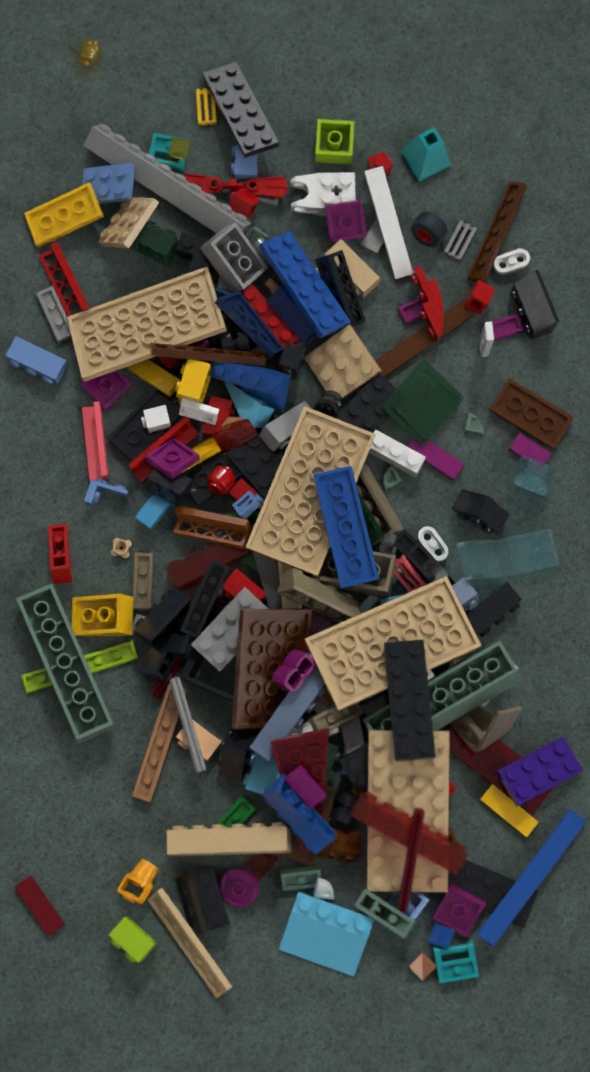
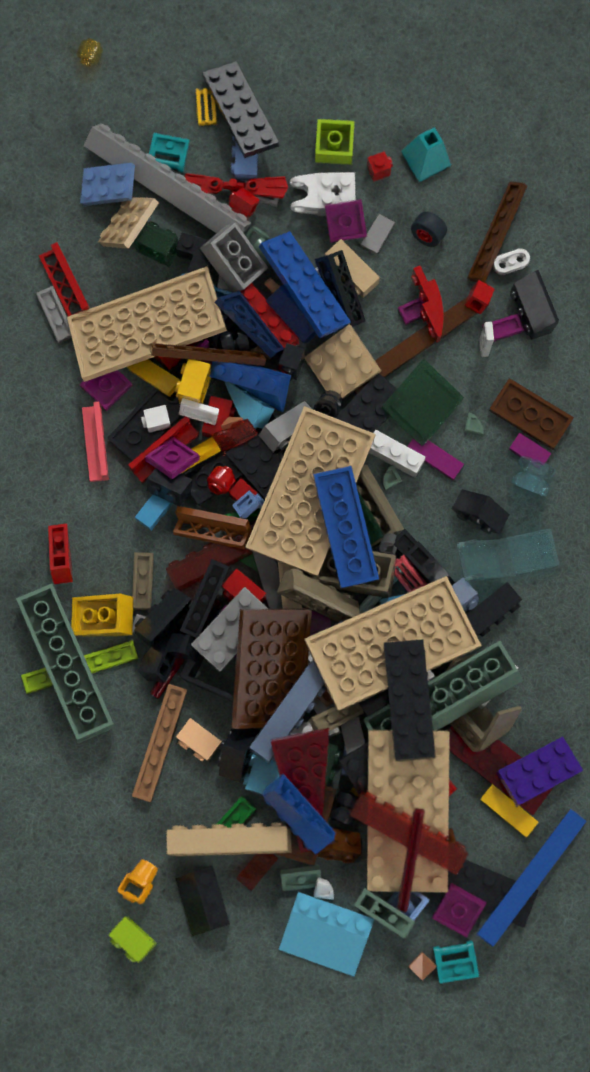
medium blue brick [5,336,68,384] -> none
dark red tile [15,875,65,936] -> none
yellow tile [24,182,104,247] -> none
medium blue bracket [84,479,129,507] -> none
tan plate [111,538,132,558] -> none
tan plate [147,888,232,999] -> none
clear yellow plate [169,137,190,160] -> none
light grey axle [170,677,206,773] -> none
magenta tile [220,867,259,908] -> none
magenta brick [272,649,316,693] -> none
magenta tile [285,765,327,808] -> none
white tile [364,166,413,280] -> none
white plate [418,526,448,562] -> none
blue tile [429,923,455,949] -> none
light grey tile [444,220,477,261] -> none

